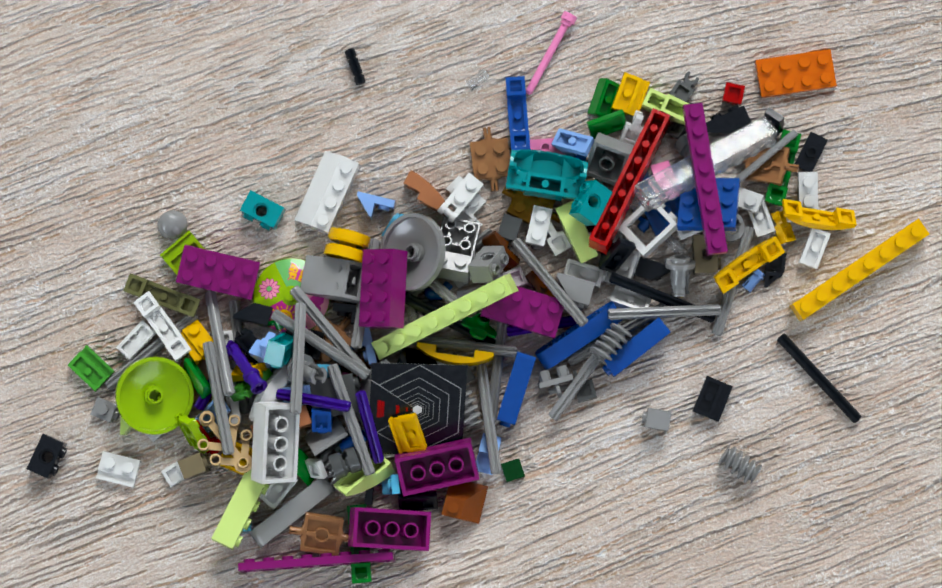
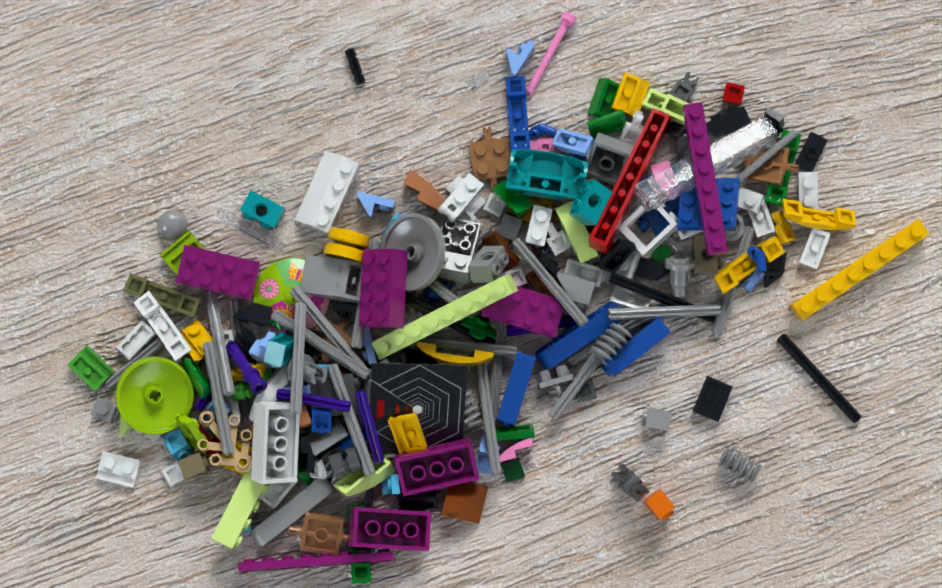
black brick [26,434,68,479] -> none
orange plate [755,49,837,98] -> none
none -> medium azure bracket [162,427,194,461]
none -> clear axle [216,208,285,252]
none -> black slope [298,436,315,473]
none -> white tile [483,193,506,219]
none -> green slope [492,179,533,218]
none -> green plate [495,425,535,442]
none -> bright pink slope [499,438,533,462]
none -> light blue slope [506,40,536,77]
none -> blue arm [529,123,557,139]
none -> black bracket [536,246,560,277]
none -> flat silver pin [611,464,650,502]
none -> orange brick [643,489,675,520]
none -> green tile [651,244,671,263]
none -> blue arm [747,246,767,272]

